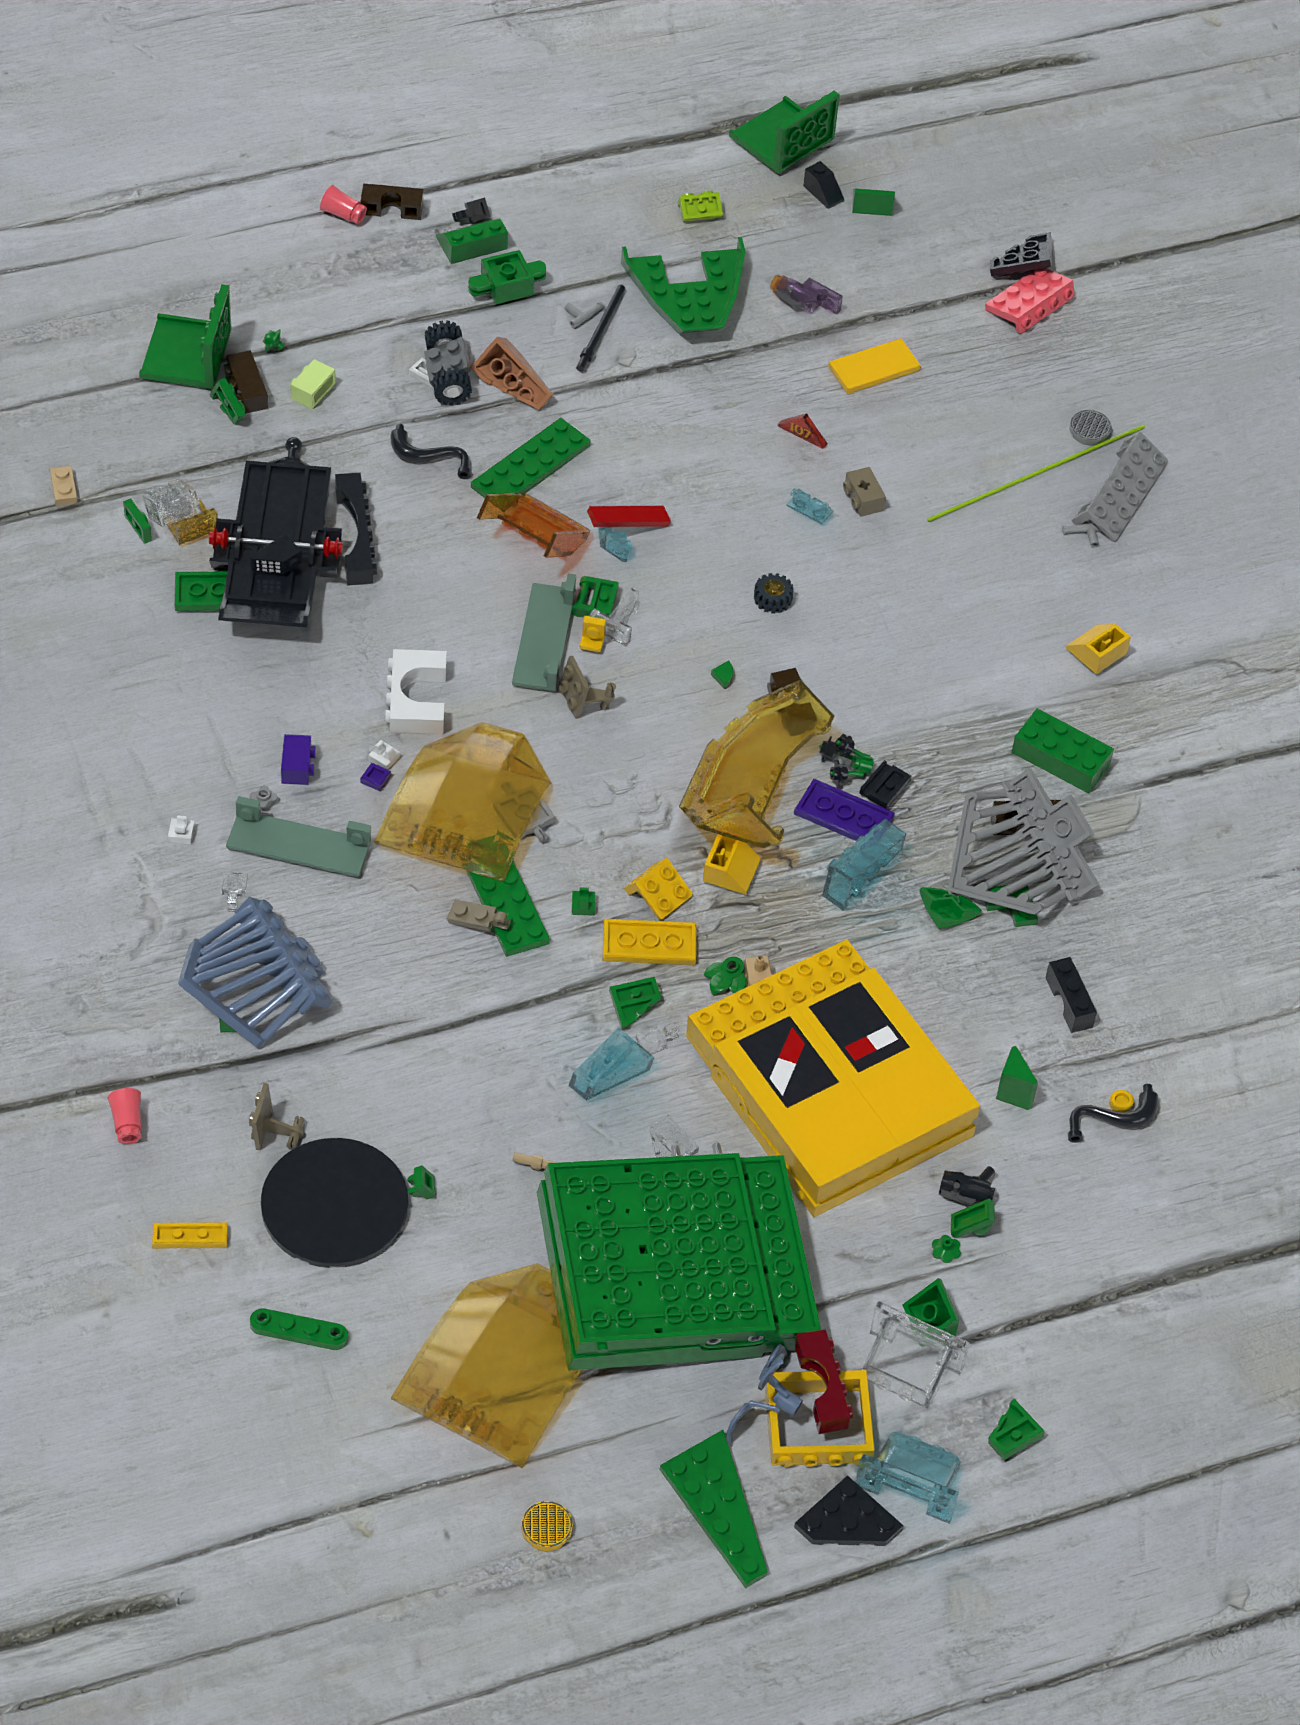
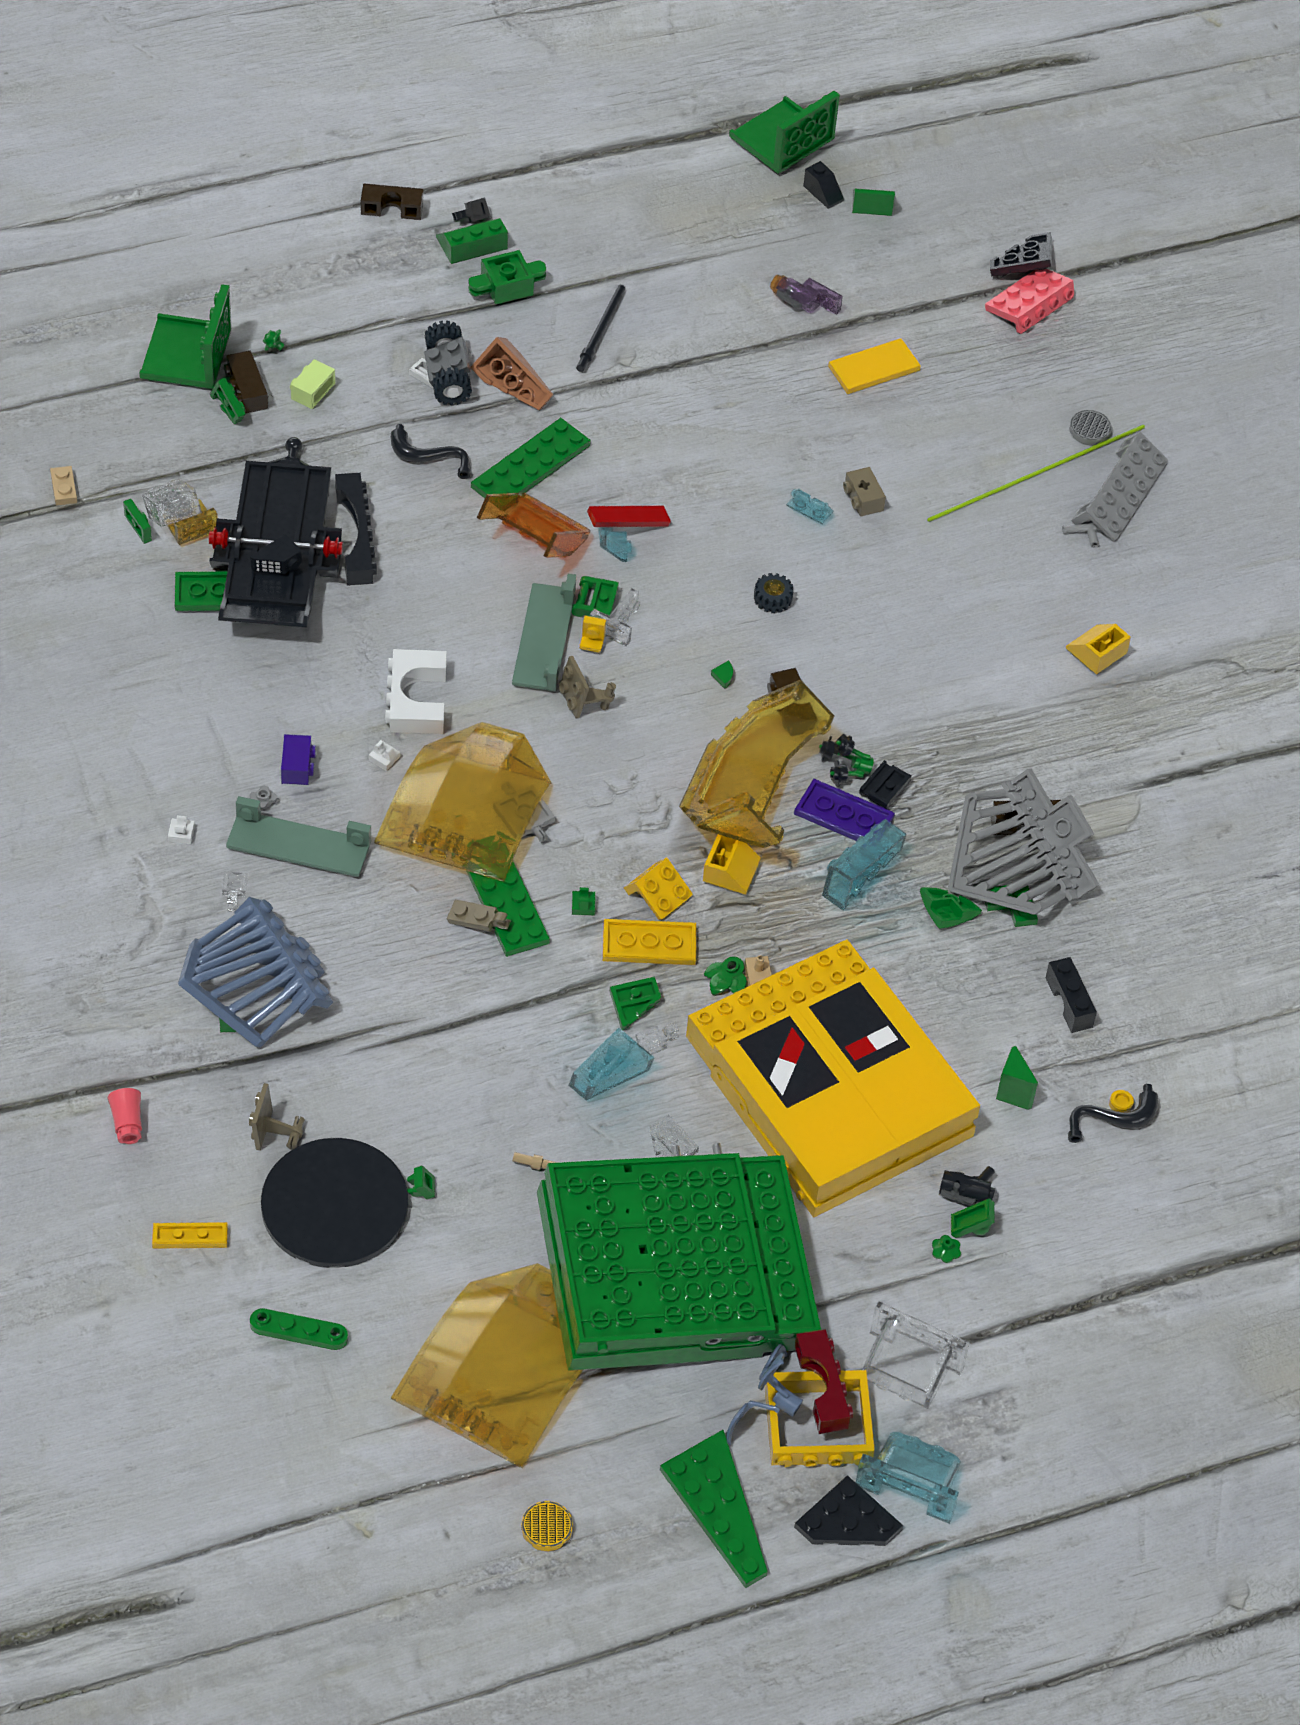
coral plant [320,185,367,224] -> none
dark purple tile [360,762,391,791] -> none
light grey piece [565,301,605,328] -> none
green piece [621,237,746,334] -> none
lime bracket [677,191,723,222] -> none
clear red tile [777,413,828,449] -> none
green slope [902,1278,959,1347] -> none
green wing [988,1398,1044,1460] -> none
green brick [1011,708,1114,794] -> none

